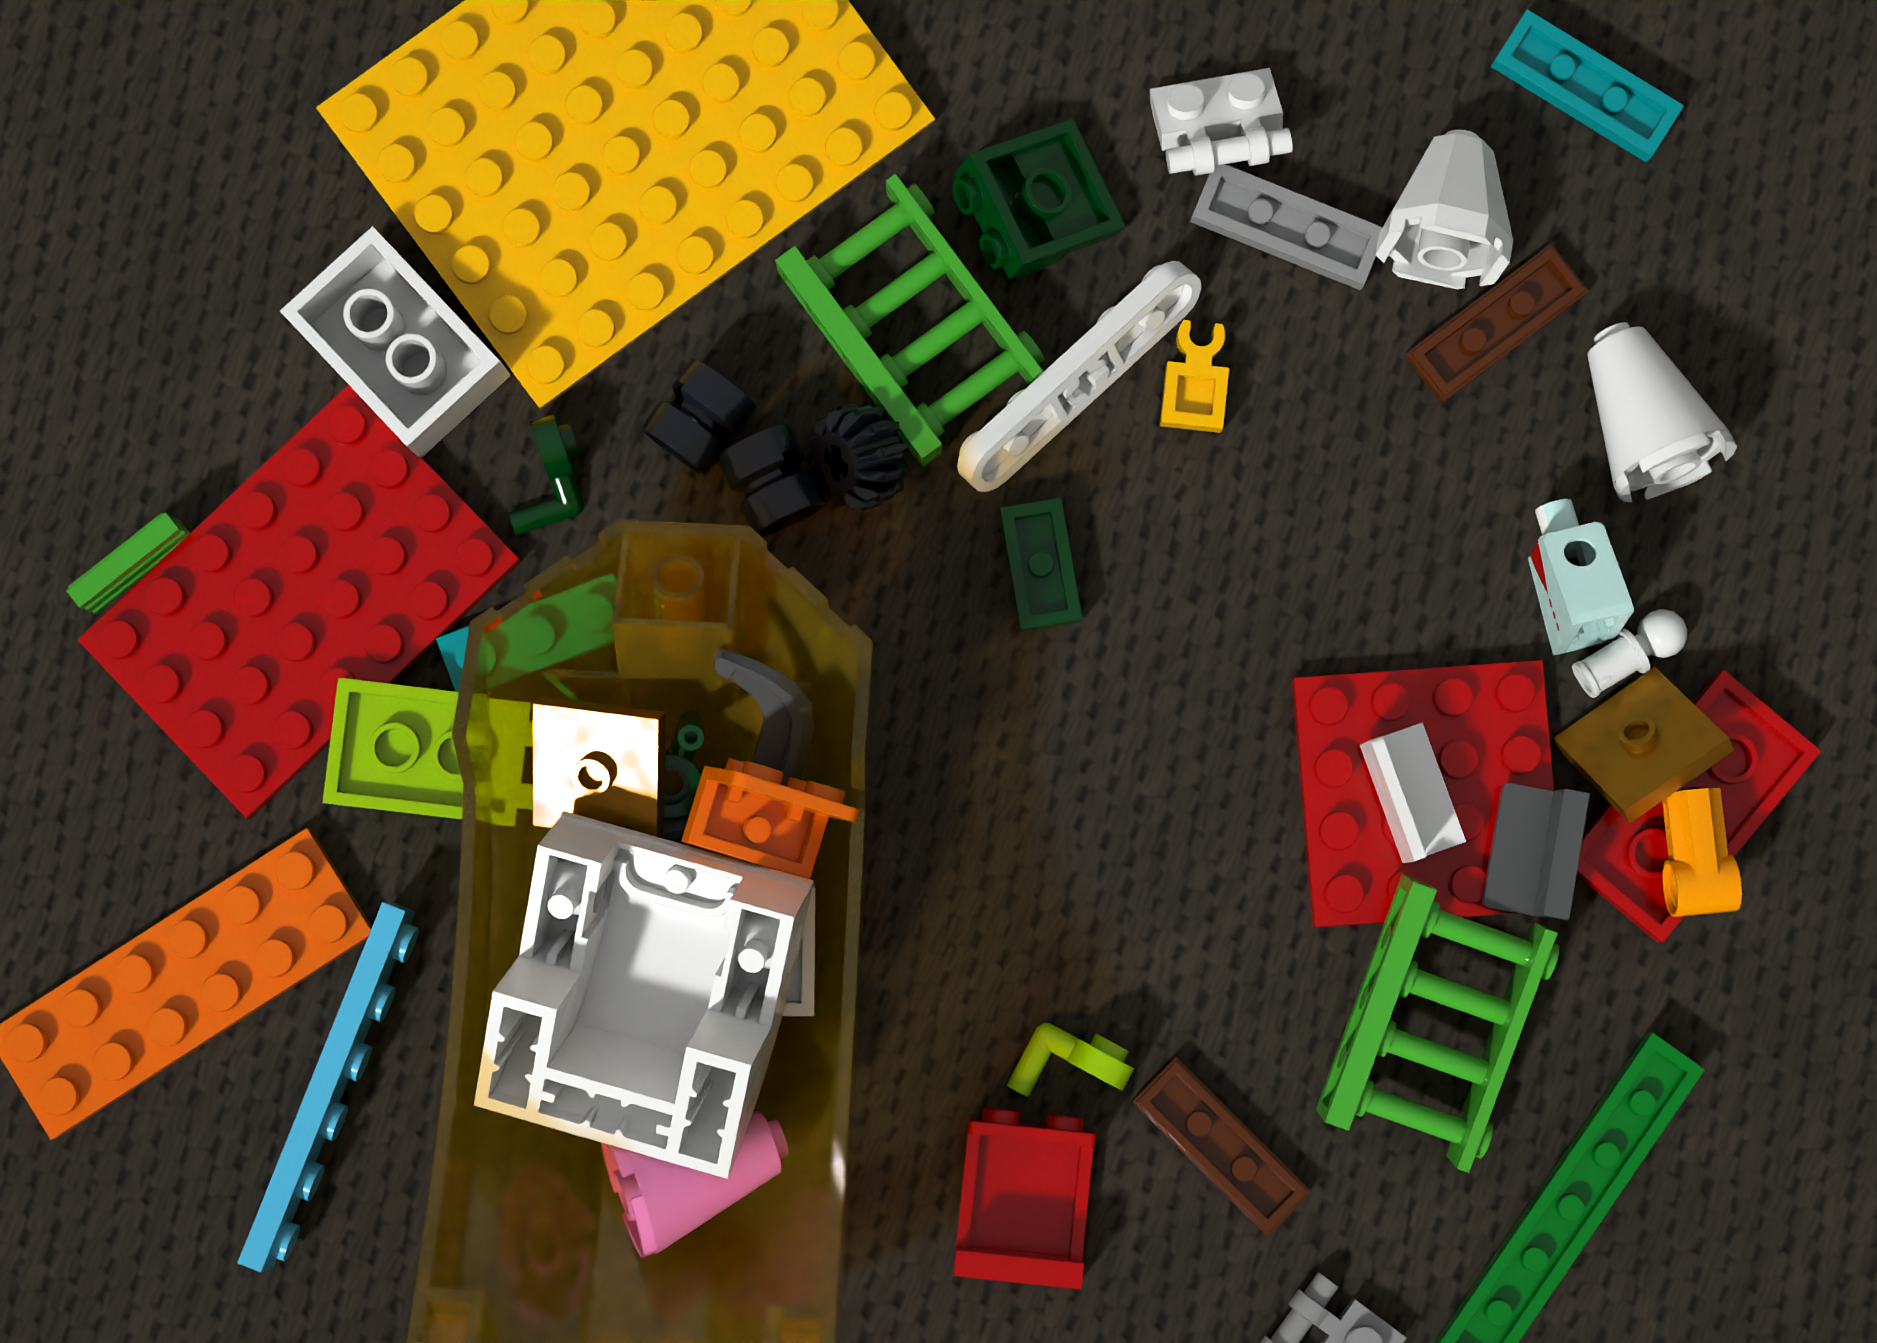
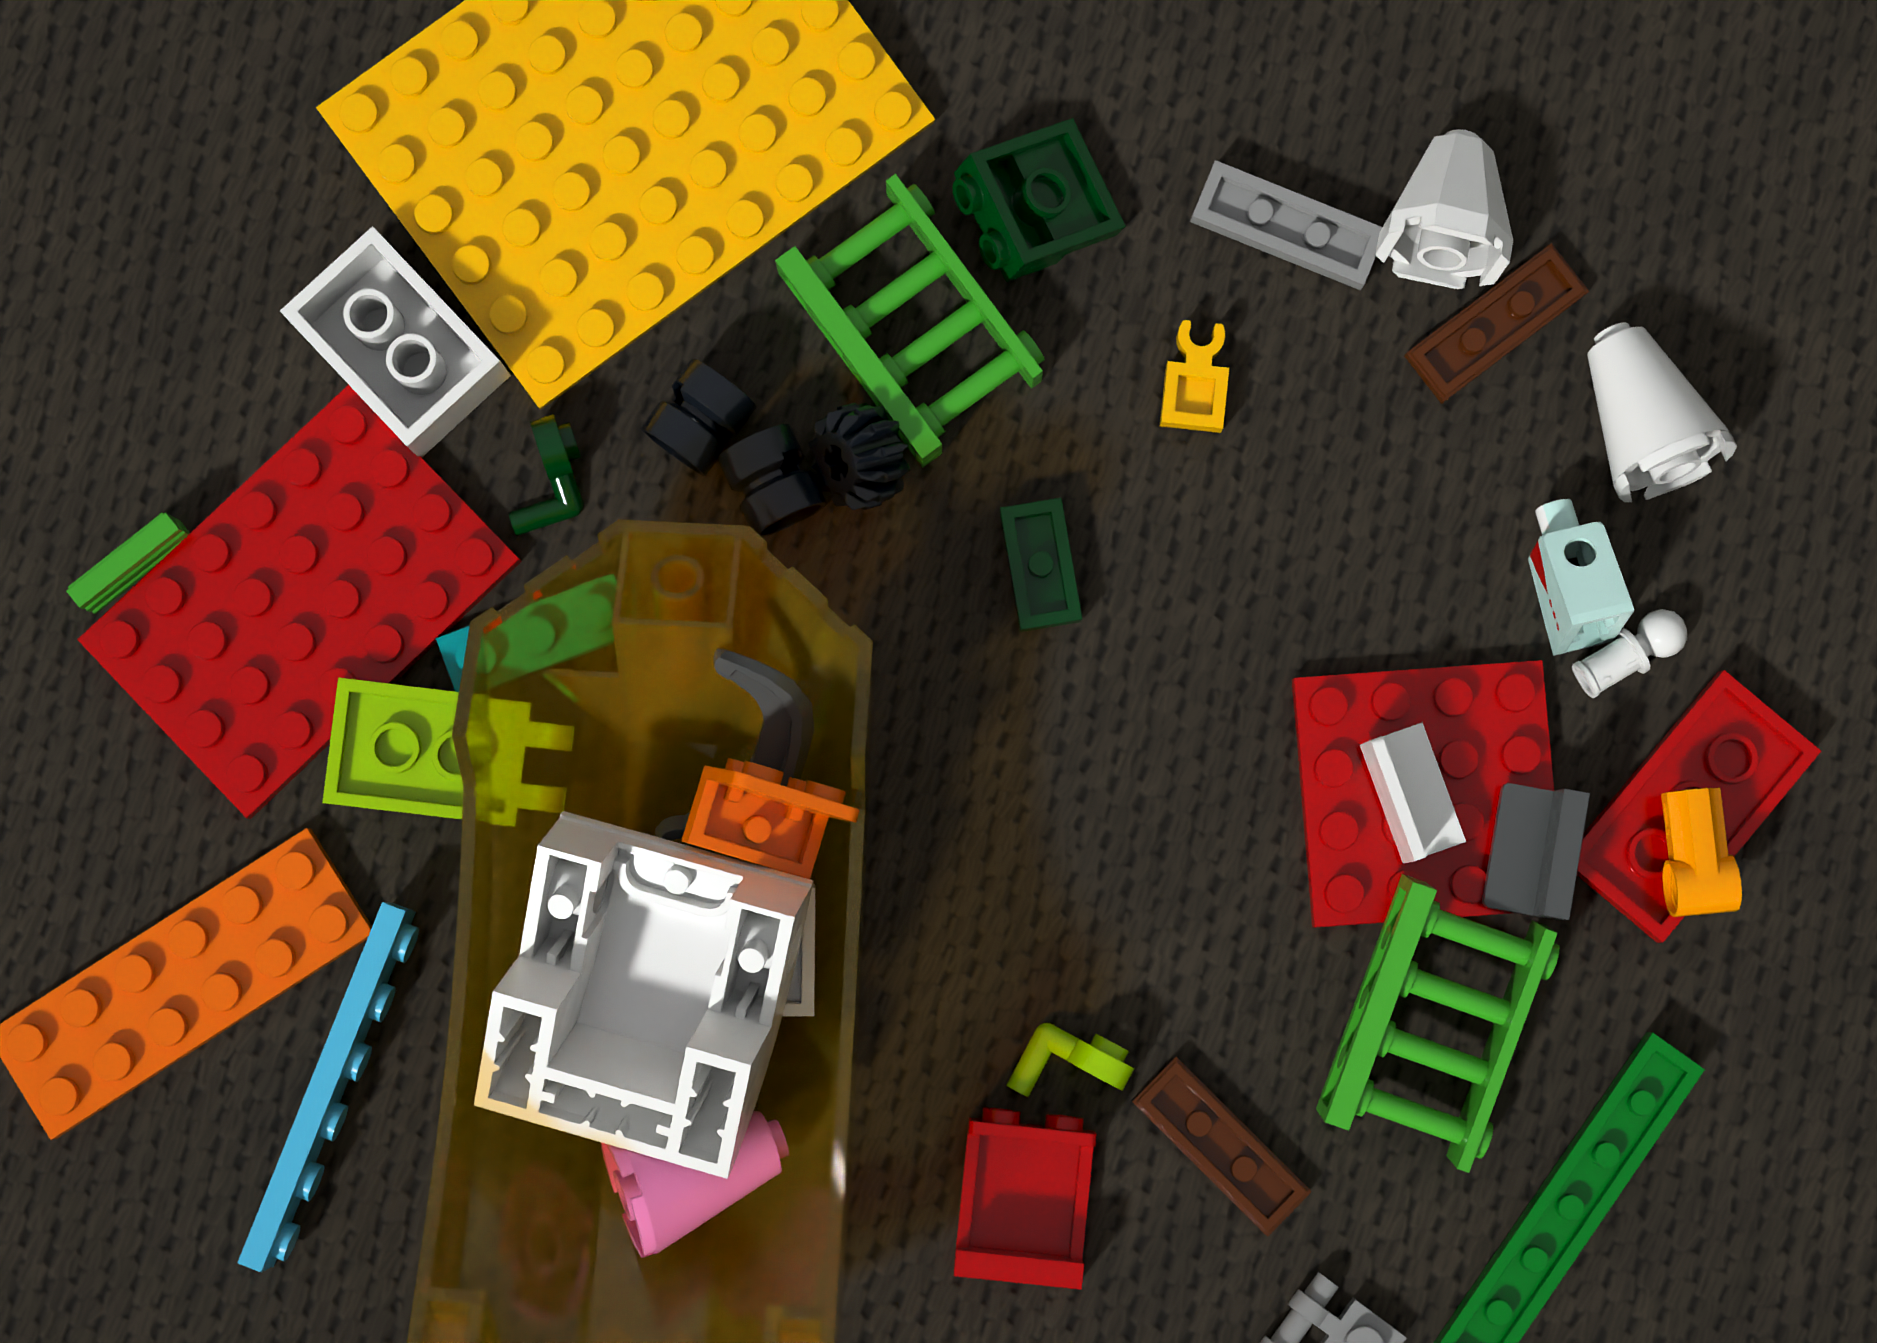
plate [533,696,666,838] -> none
dark green plate [664,711,704,818] -> none
white piece [957,261,1201,492] -> none
white plate [1150,68,1293,176] -> none
teal plate [1491,9,1684,163] -> none
pearl gold plate [1553,667,1734,824] -> none

